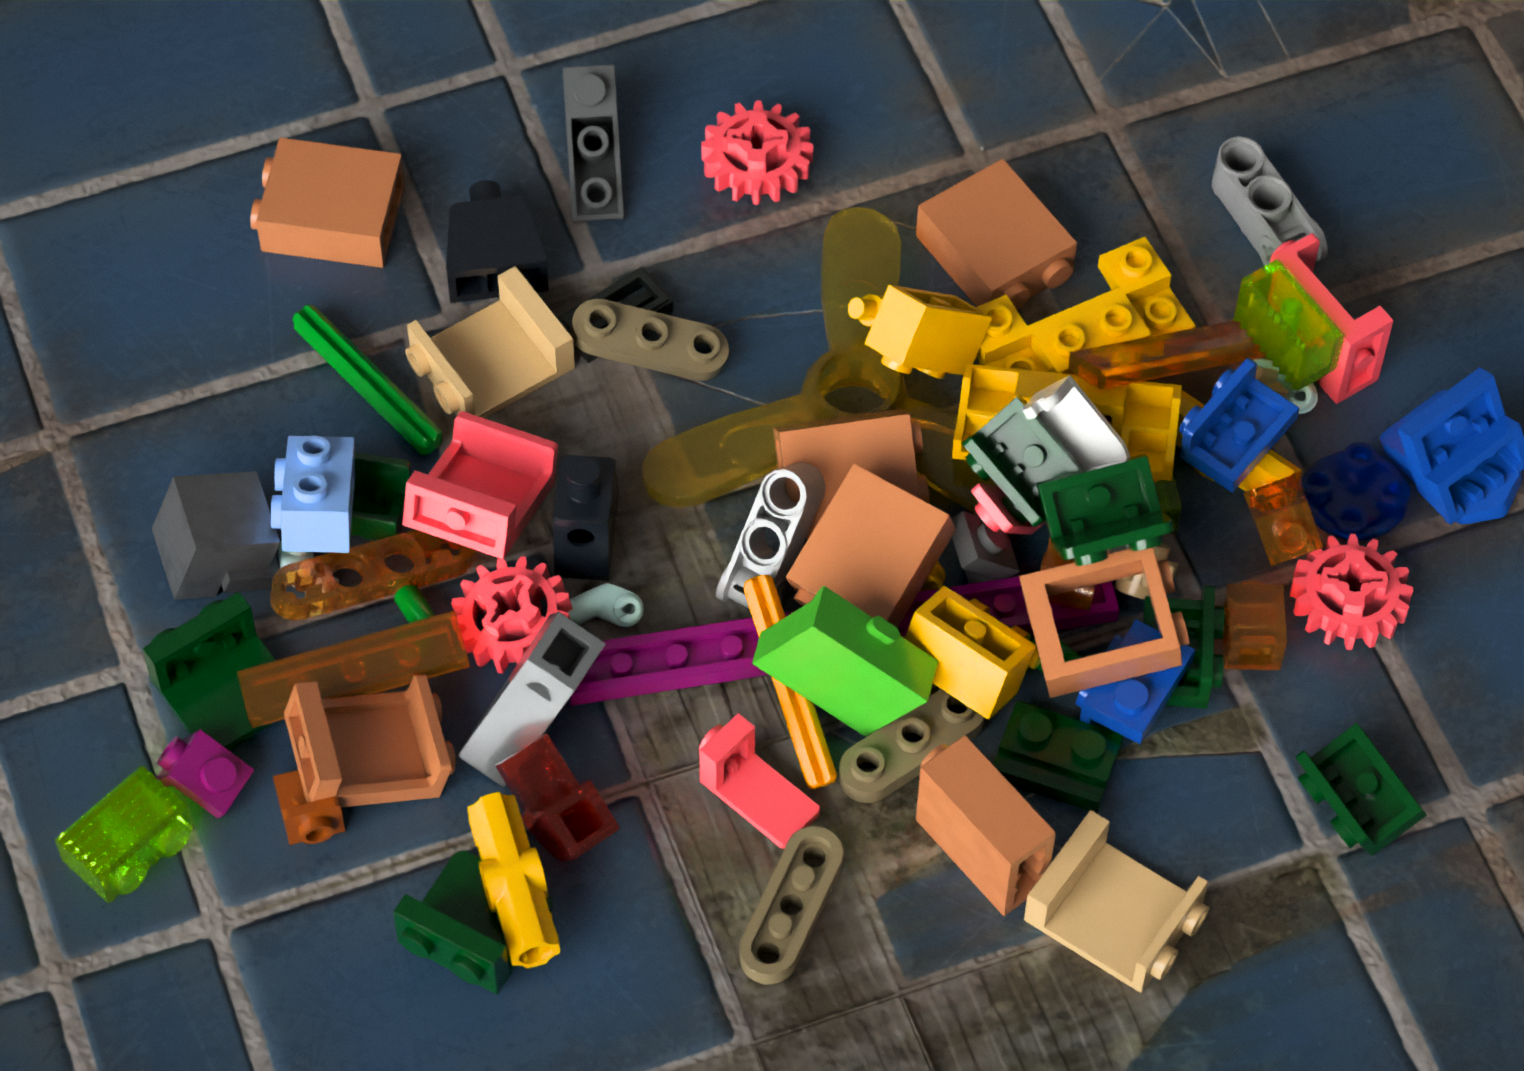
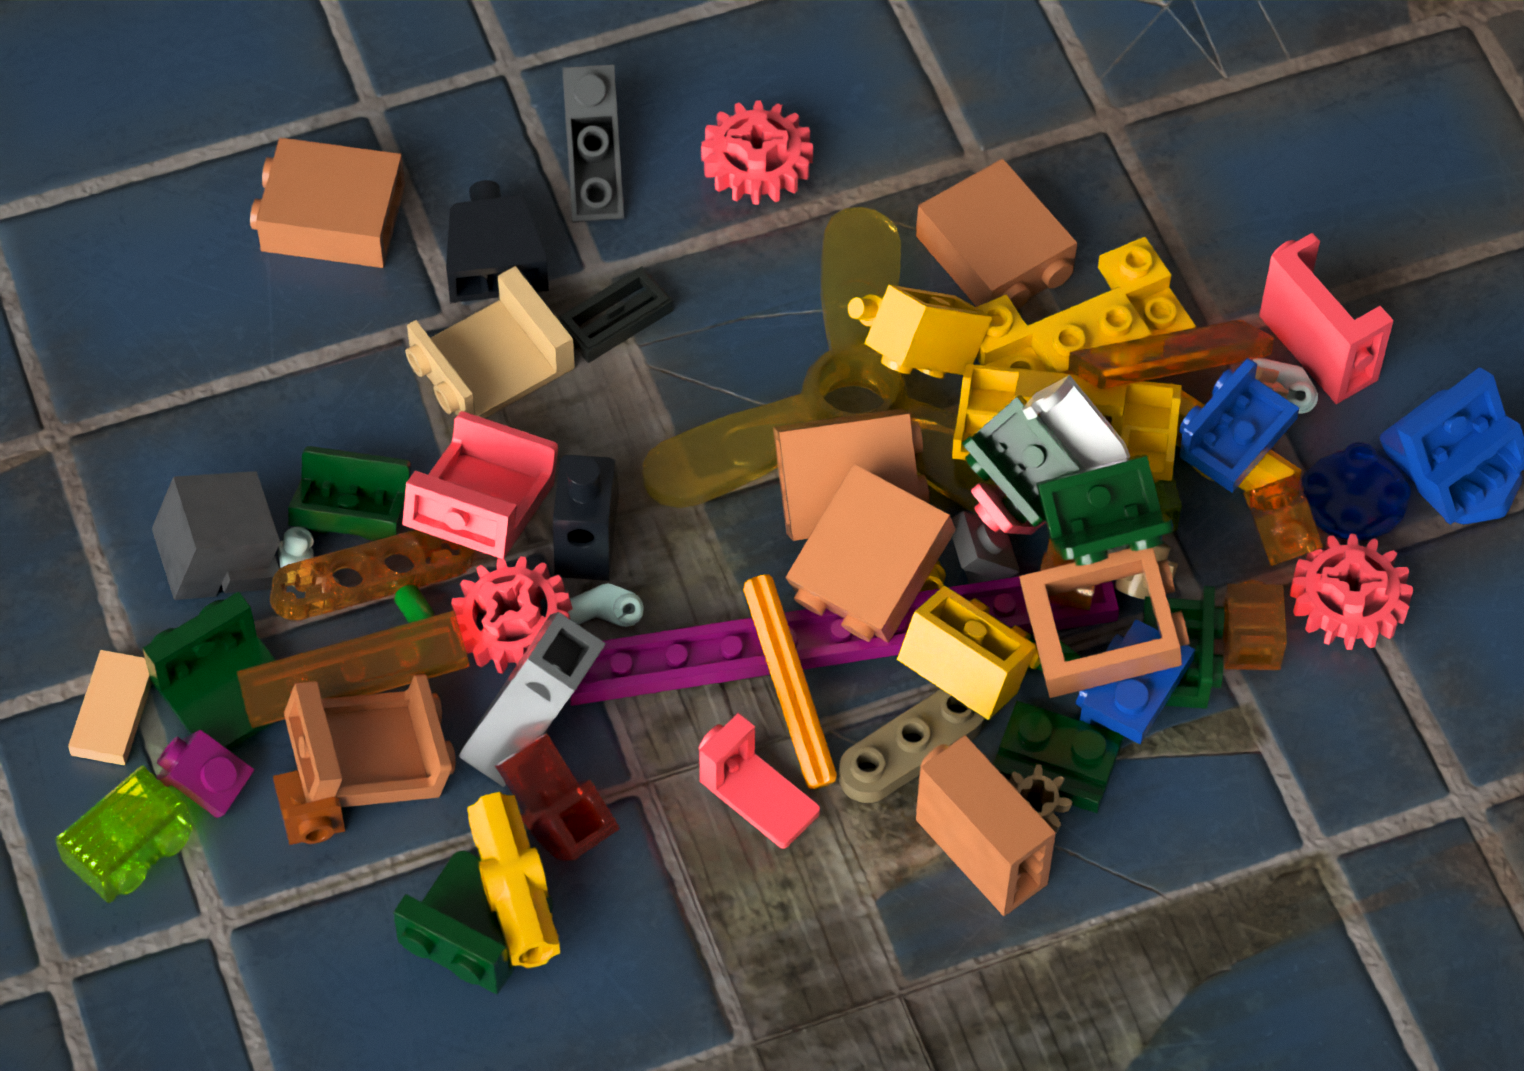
light blue brick [271,435,355,553] -> none
green axle [292,304,443,455] -> none
dark tan plate [570,299,729,381] -> none
light grey piece [716,462,826,608] -> none
dark tan plate [740,826,843,984] -> none
container [752,586,938,737] -> none
tan panel [1024,810,1209,993] -> none
light grey piece [1212,136,1328,271] -> none
clear neon green brick [1233,259,1346,390] -> none
dark green bracket [1295,723,1427,856] -> none
none -> light nougat tile [68,650,152,765]
none -> tan gear [1010,765,1072,833]

